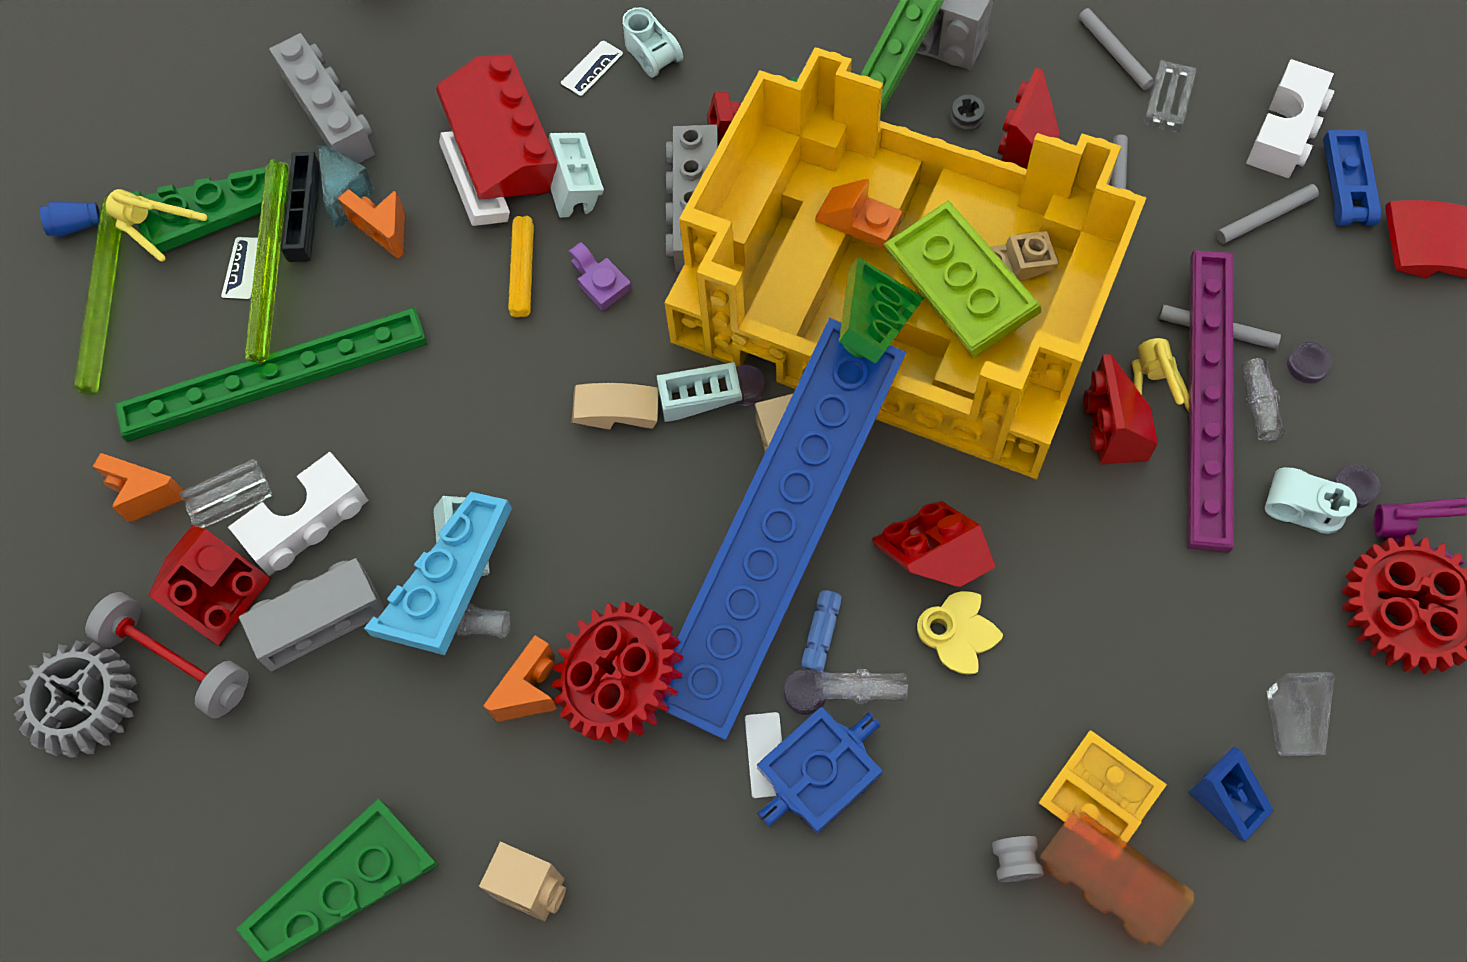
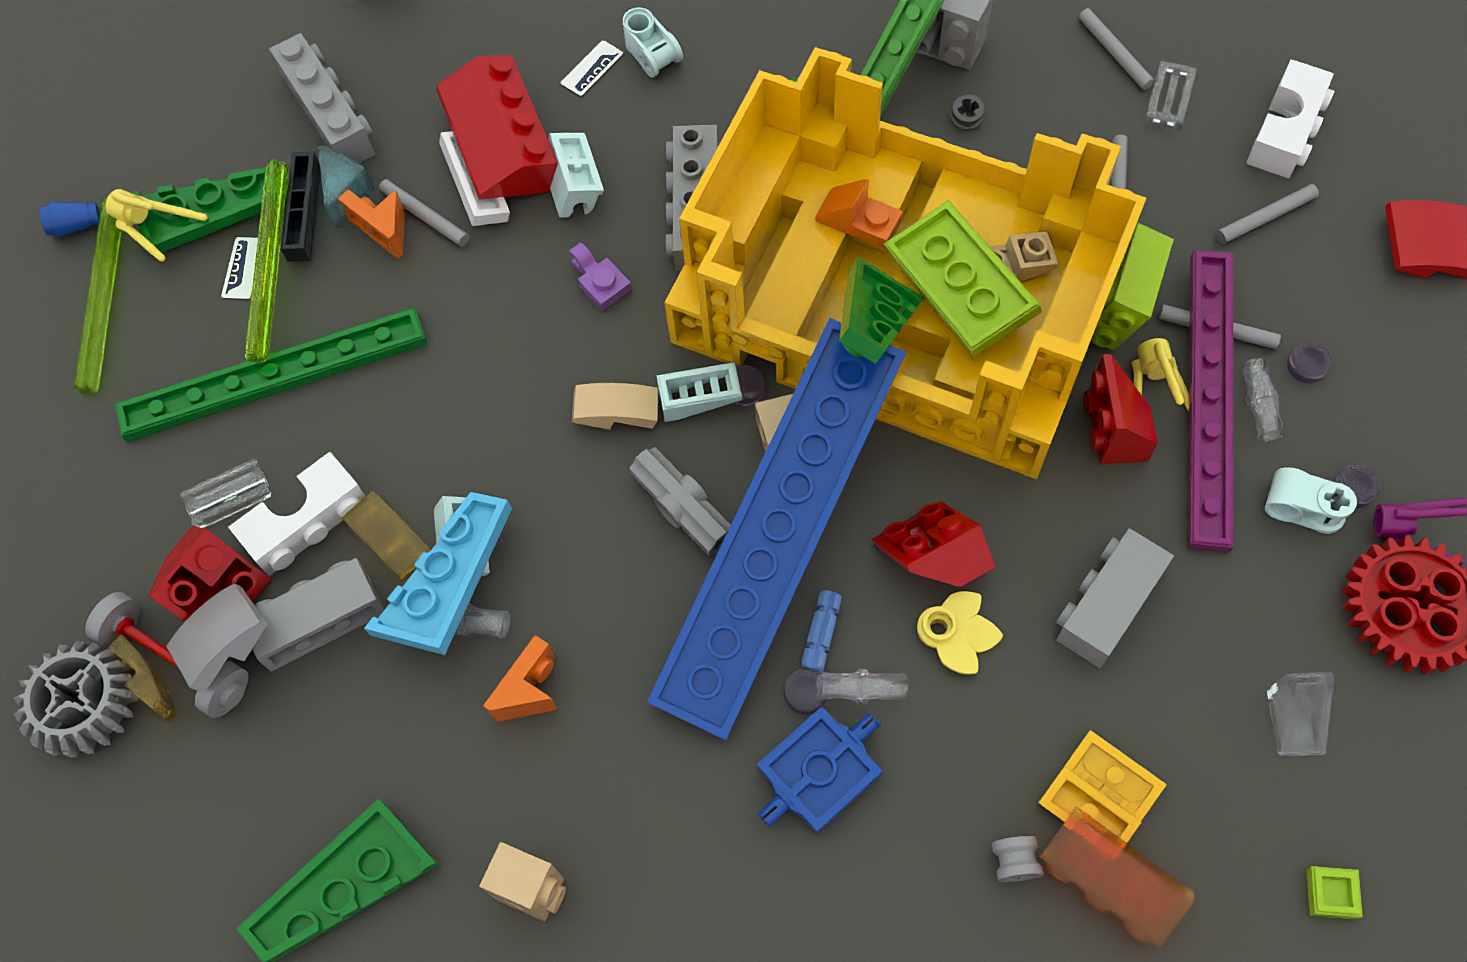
orange slope [93,453,187,522] -> none
yellow axle [508,216,534,318] -> none
red gear [551,601,683,744] -> none
red tile [707,92,741,144] -> none
white sticker [745,712,782,798] -> none
red slope [997,68,1060,169] -> none
blue slope [1188,747,1274,842] -> none
blue plate [1323,130,1381,226] -> none
none -> clear yellow slope [109,634,176,723]
none -> light grey slope [166,584,267,693]
none -> clear yellow slope [342,491,431,580]
none -> light grey bar [378,179,470,247]
none -> light grey piece [629,447,731,557]
none -> light grey brick [1056,528,1174,669]
none -> lime window [1091,223,1174,350]
none -> lime tile [1306,866,1363,920]

